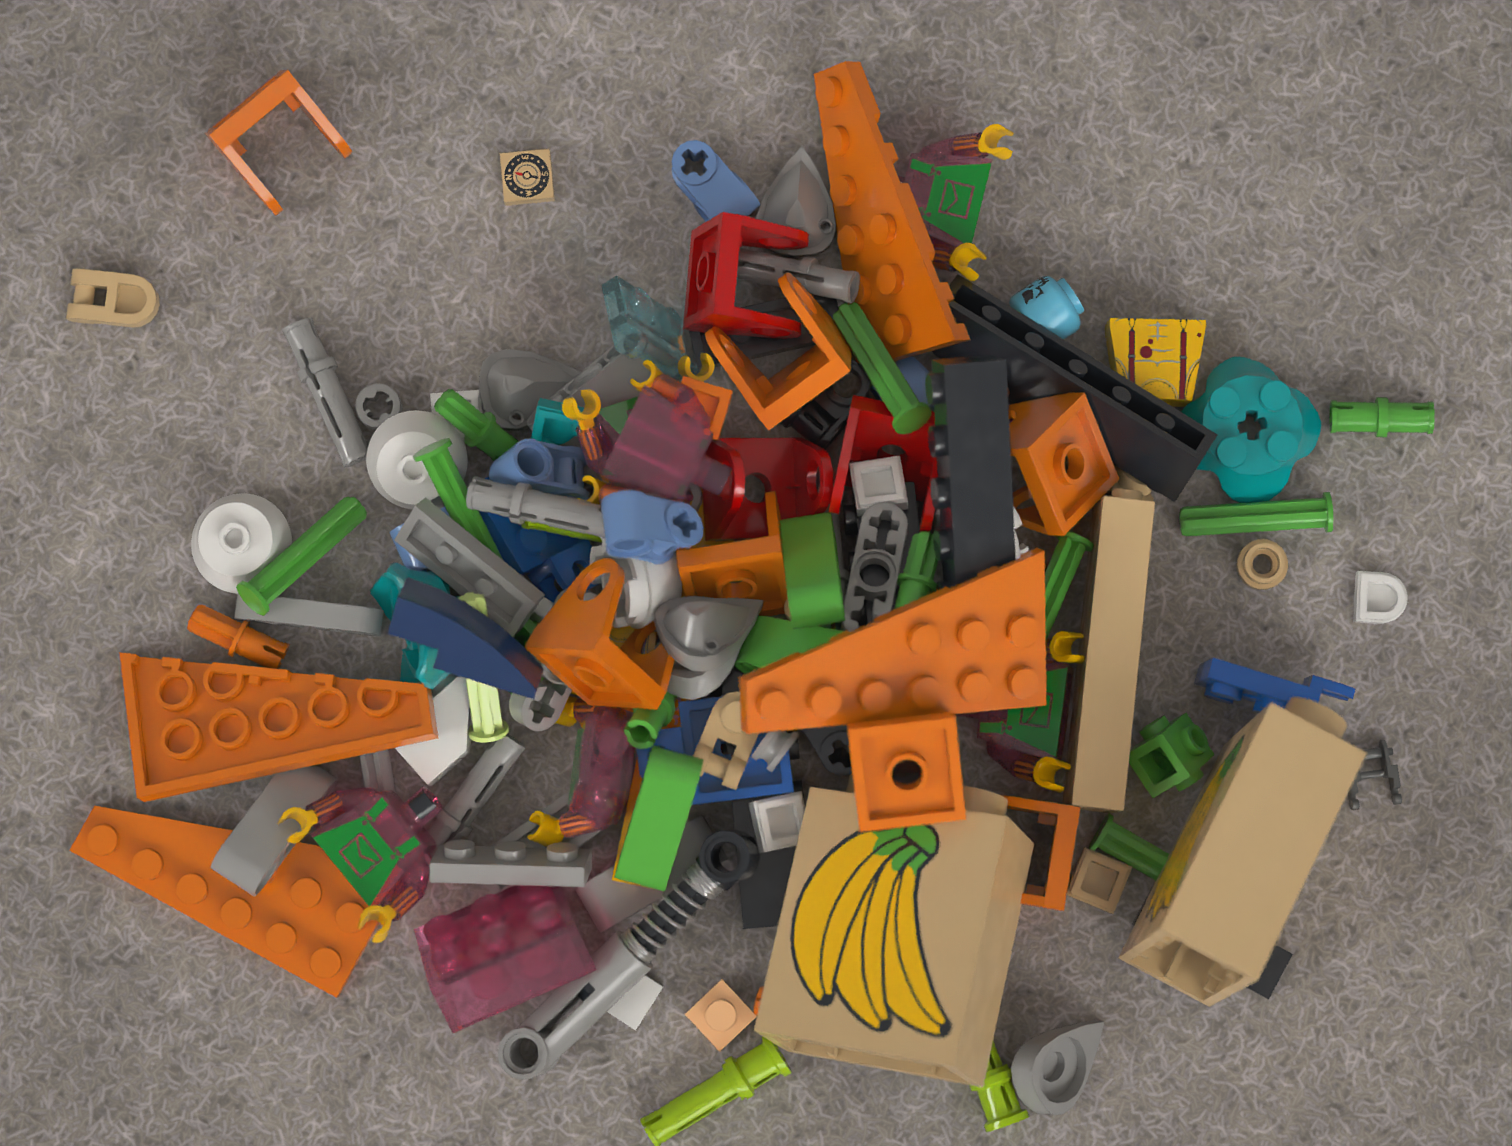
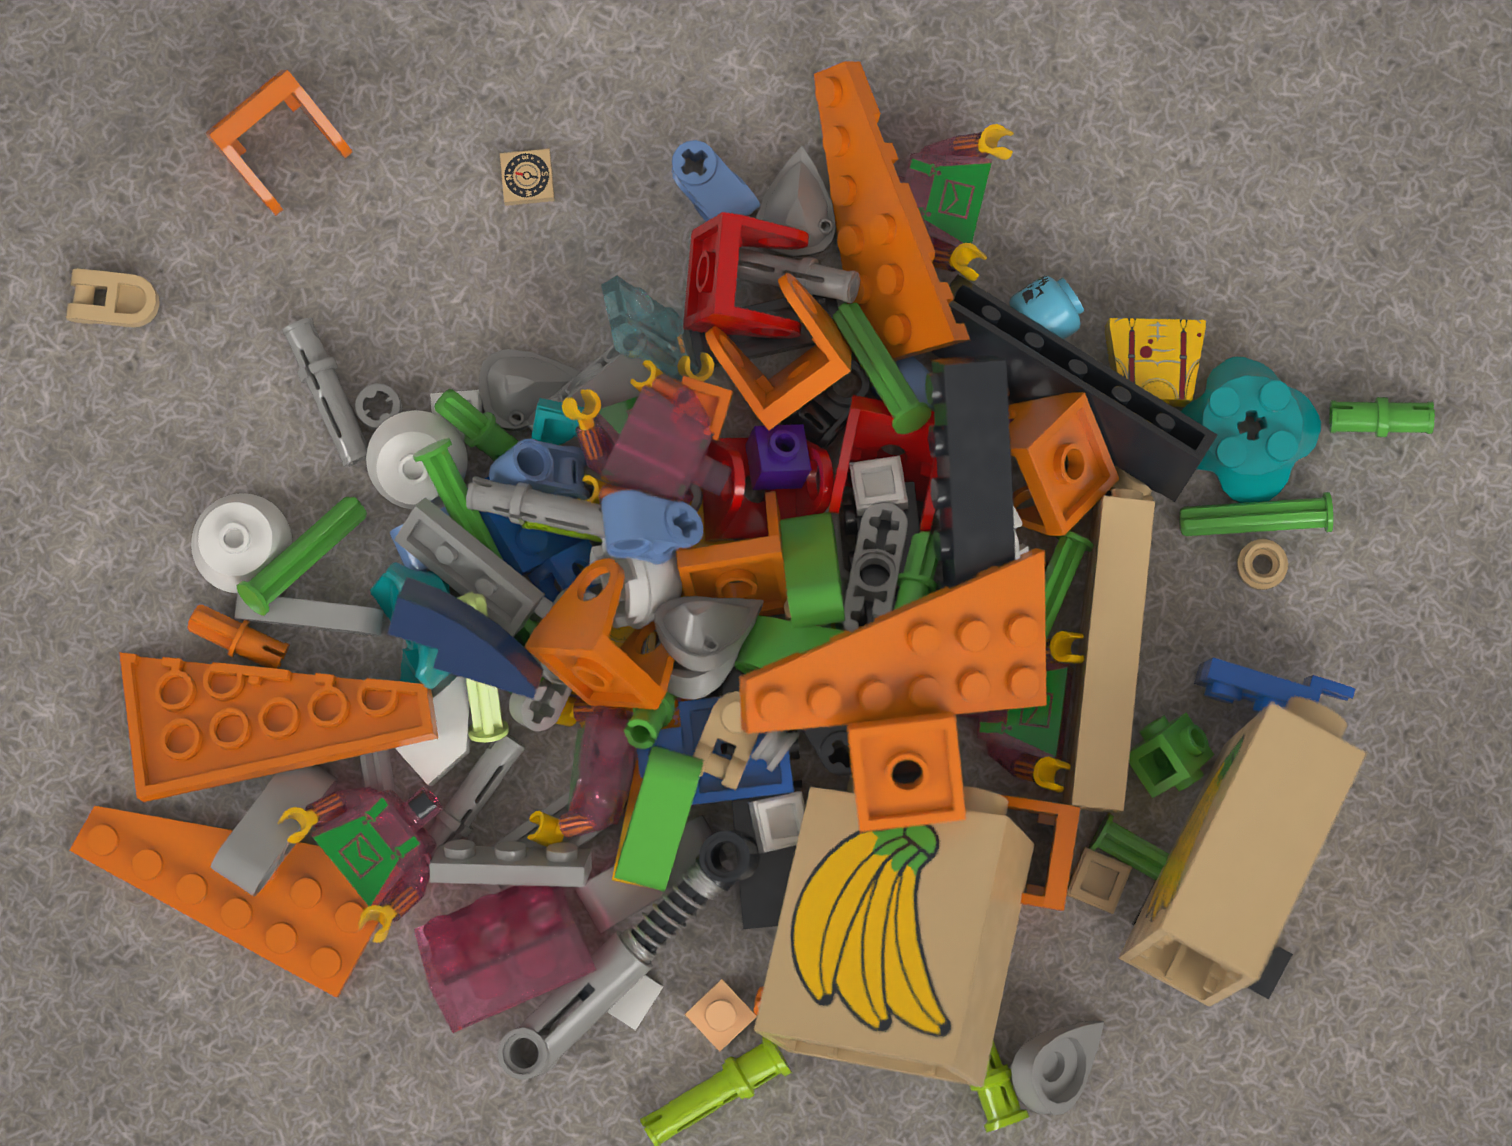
dark grey piece [1348,740,1402,810] -> none
white tile [1353,571,1408,624] -> none
none -> dark purple plate [745,424,811,490]

